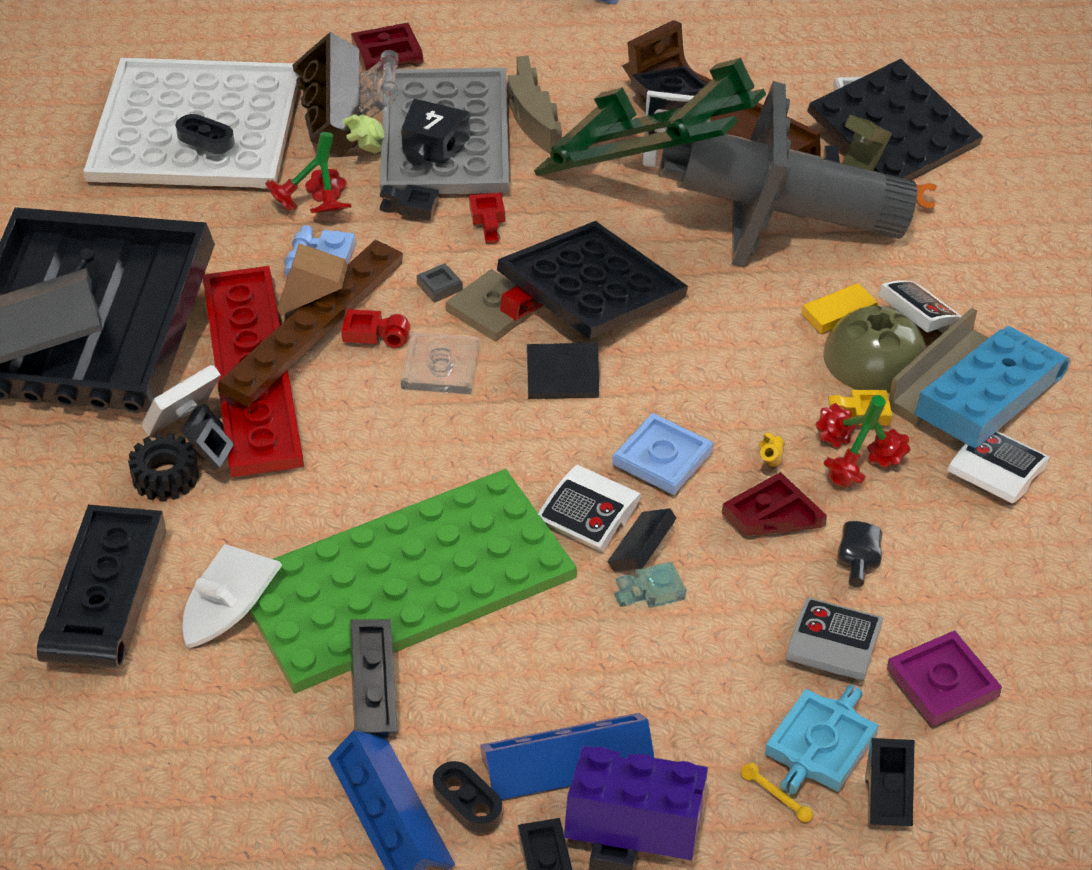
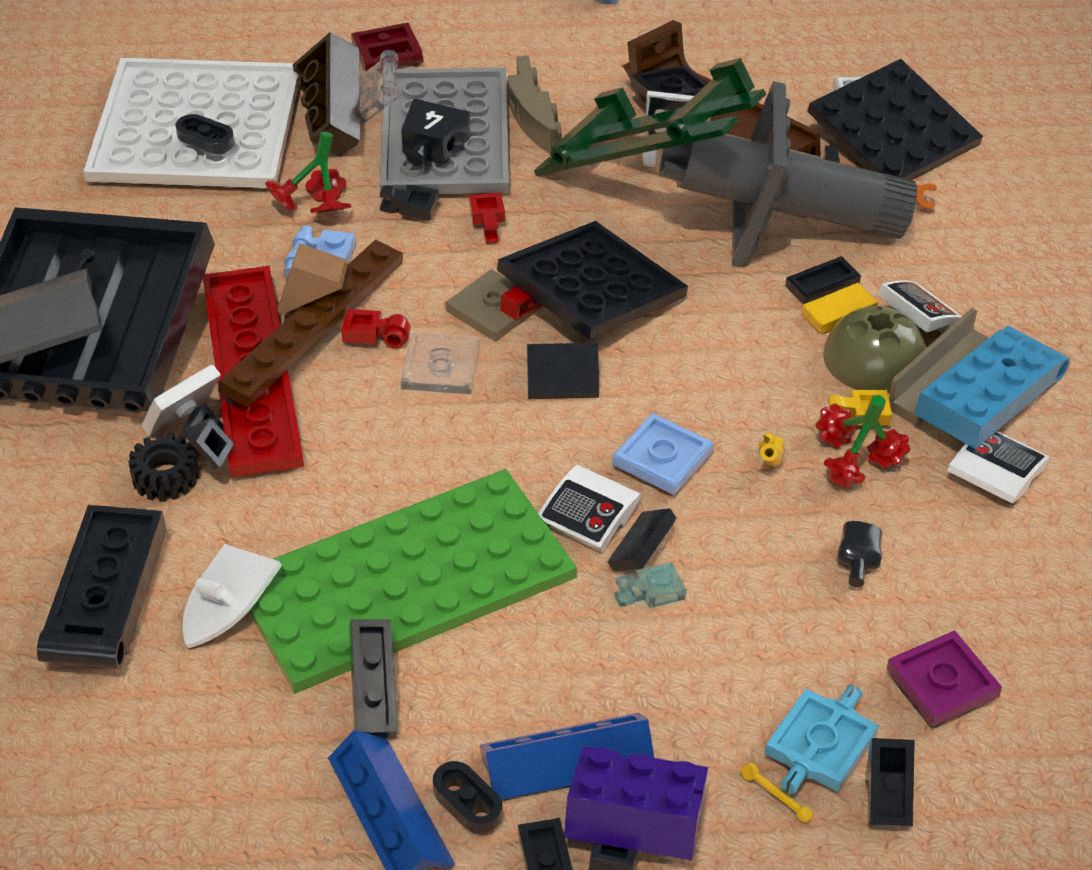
yellowish green plate [342,114,385,154] -> none
dark grey tile [416,263,463,303] -> none
dark red wing [722,472,827,537] -> none
slope [785,597,883,681] -> none
olive bracket [842,115,892,171] -> none
none -> black tile [785,256,861,305]

